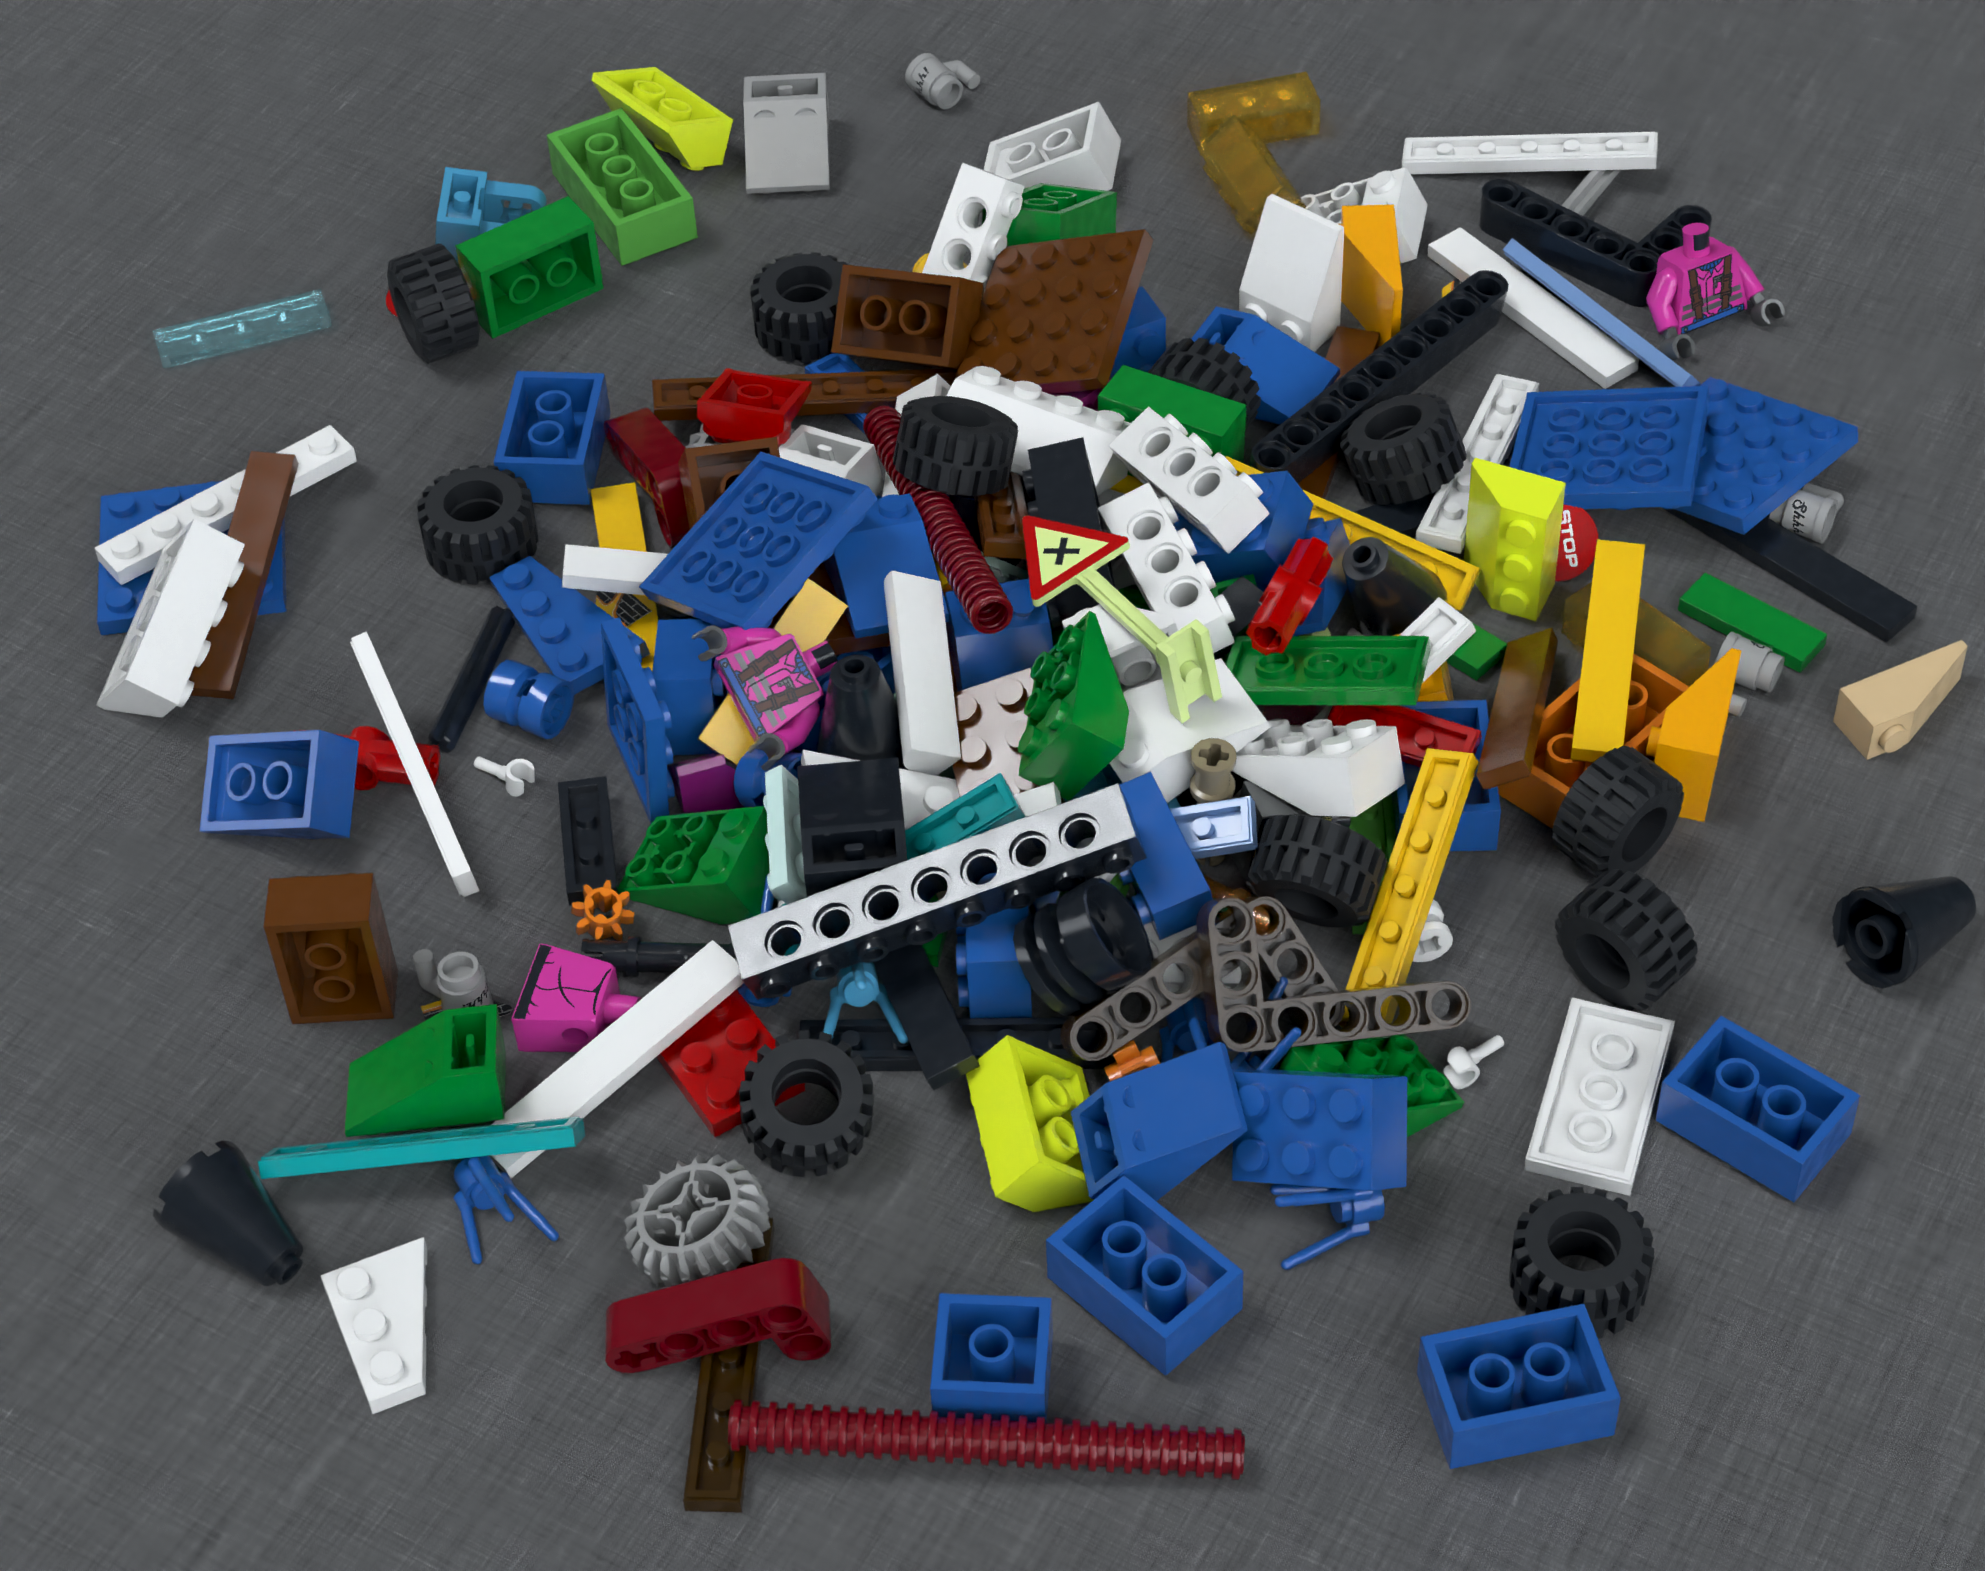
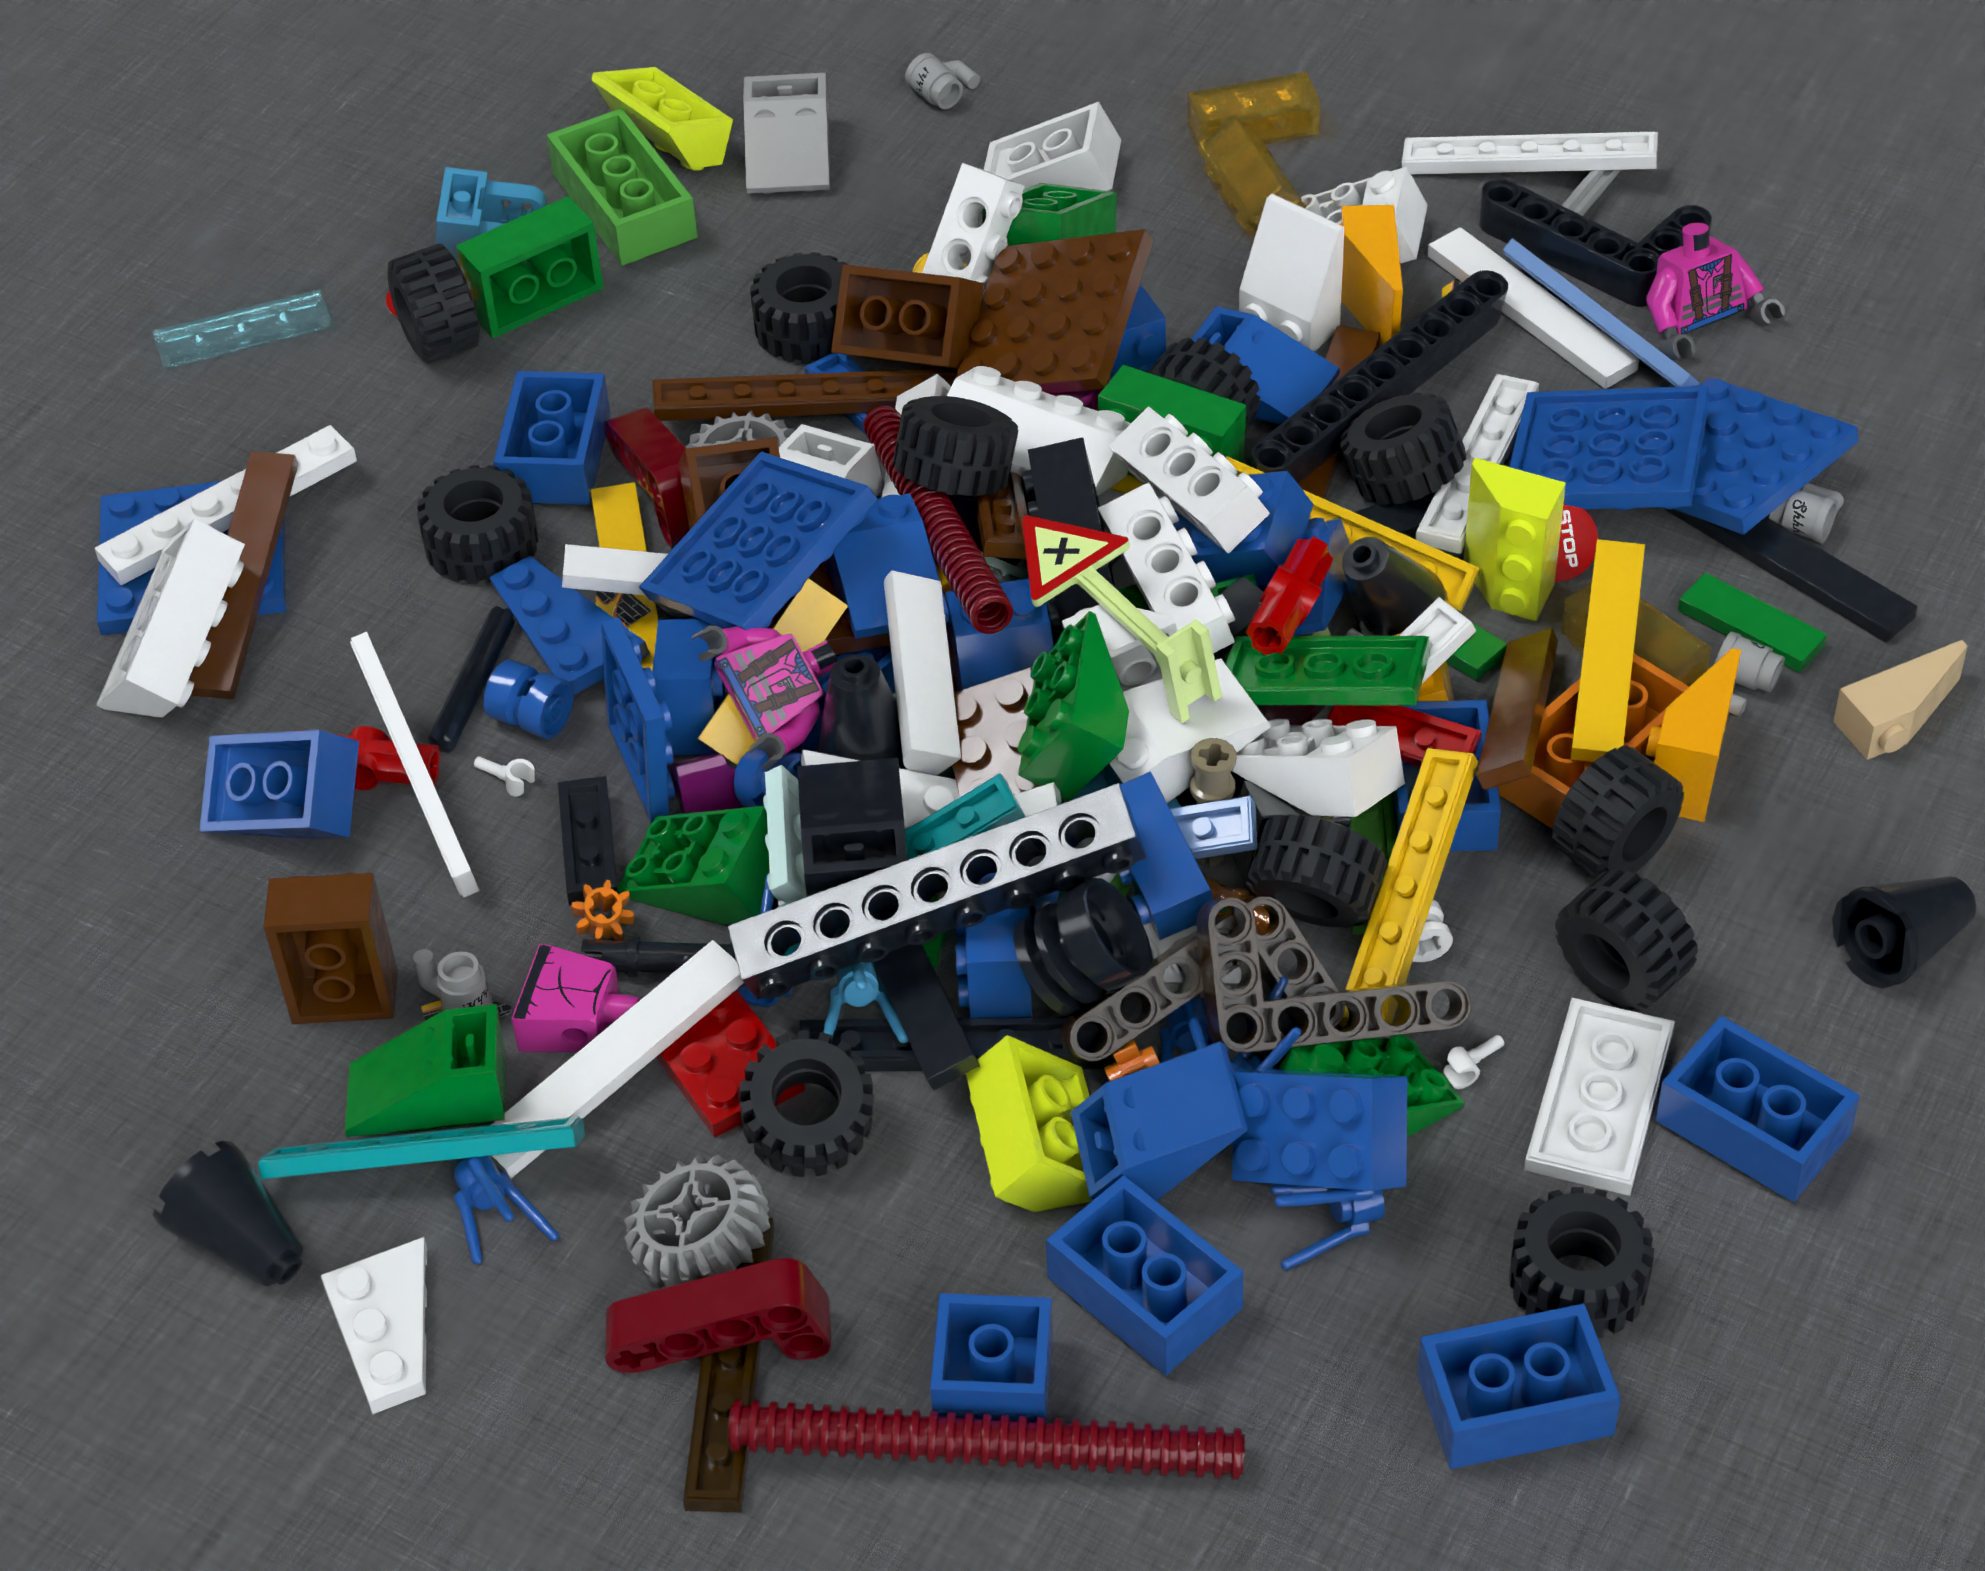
red slope [697,368,812,447] -> none

